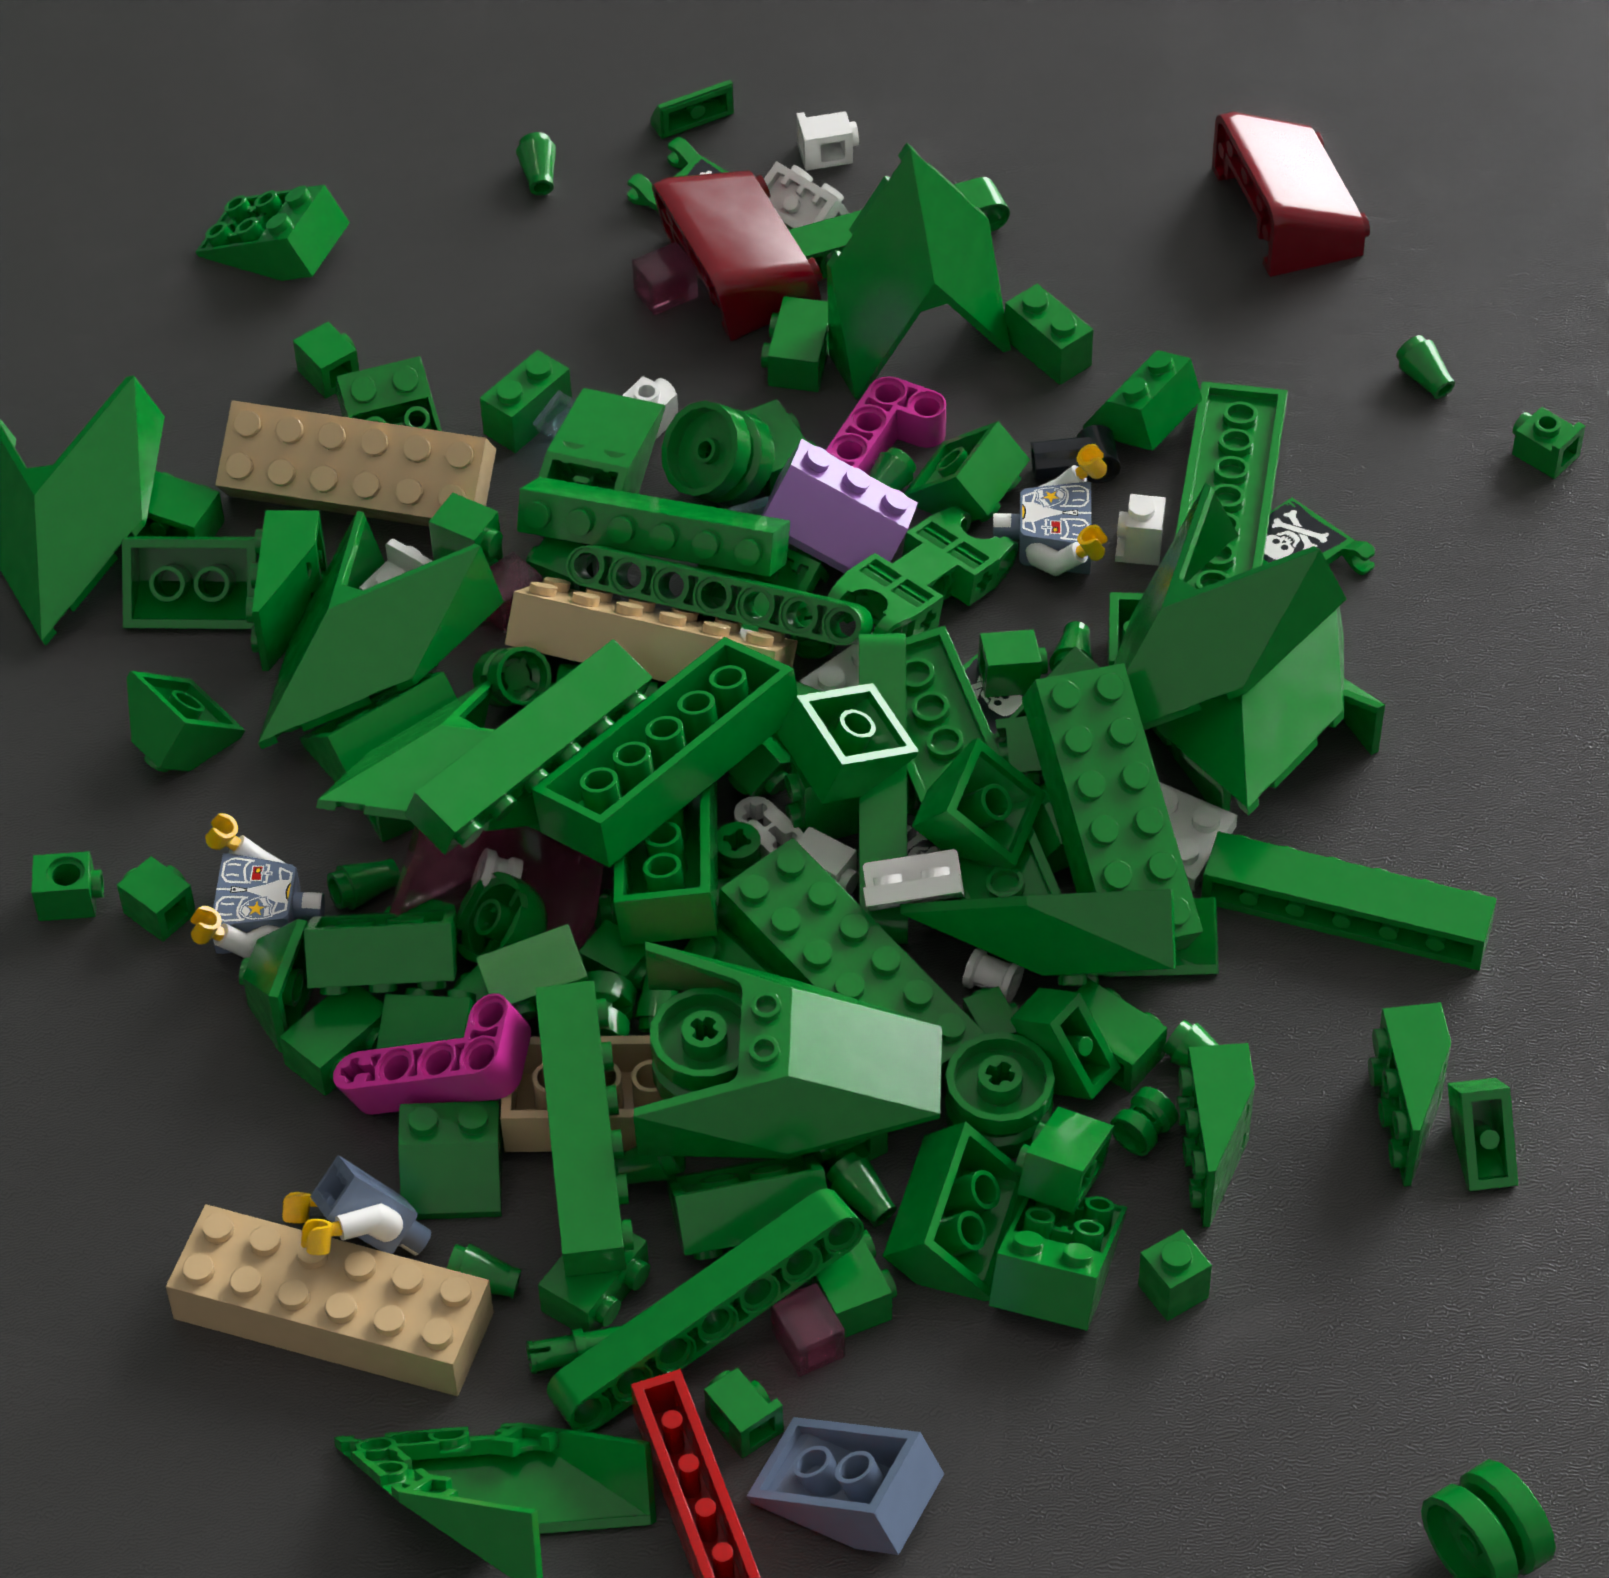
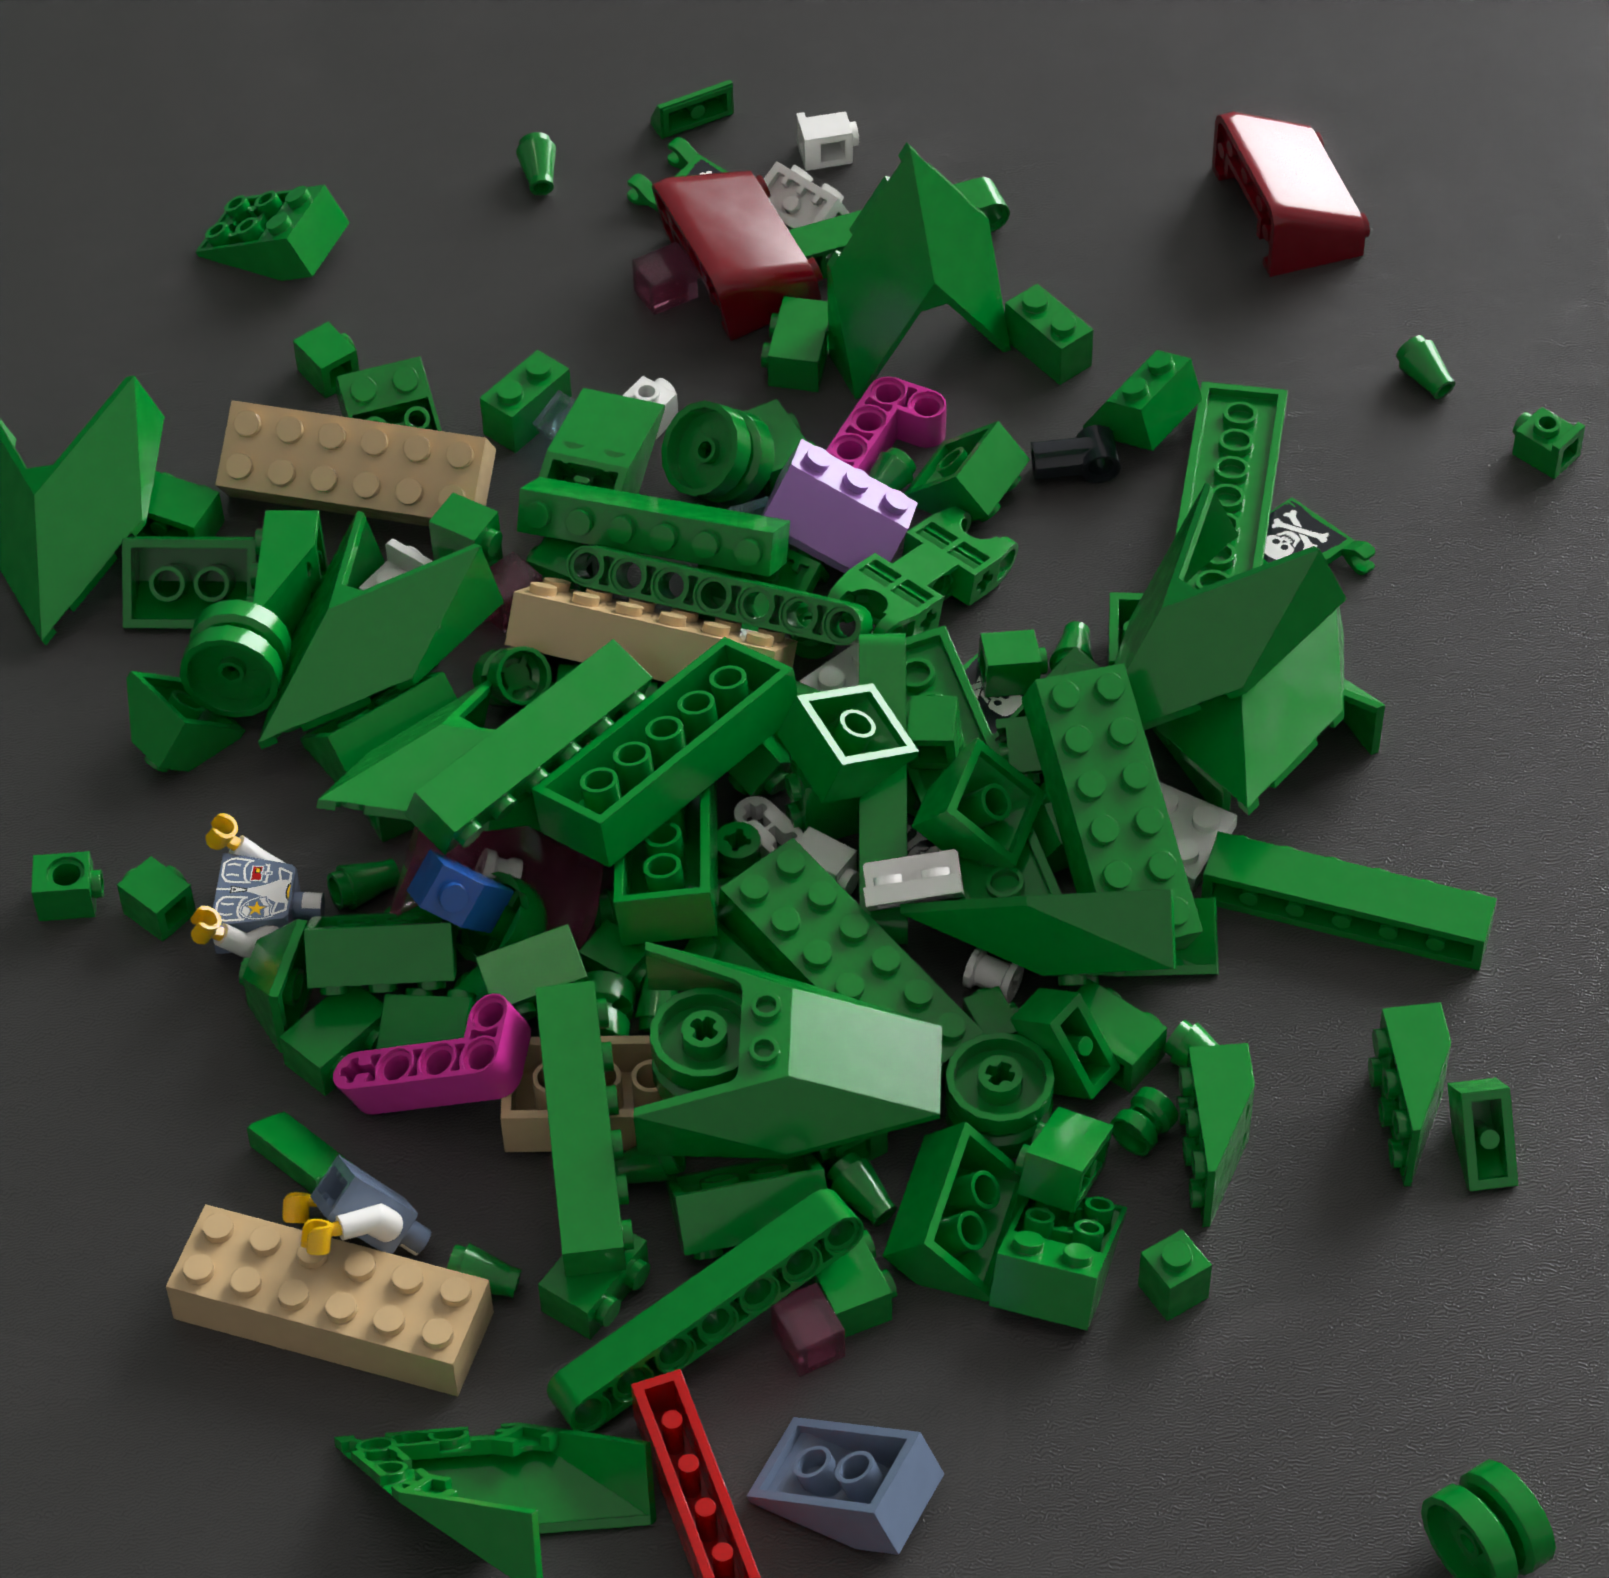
green slope [398,1101,503,1220] -> none
green pin [526,1324,625,1374] -> none
green brick [704,1368,784,1459] -> none
torso [993,444,1108,576] -> none
white brick [1115,494,1166,566] -> none
none -> green wheel [179,599,292,718]
none -> green slope [247,1111,354,1194]
none -> blue slope [406,849,514,933]
none -> green brick [907,694,961,769]

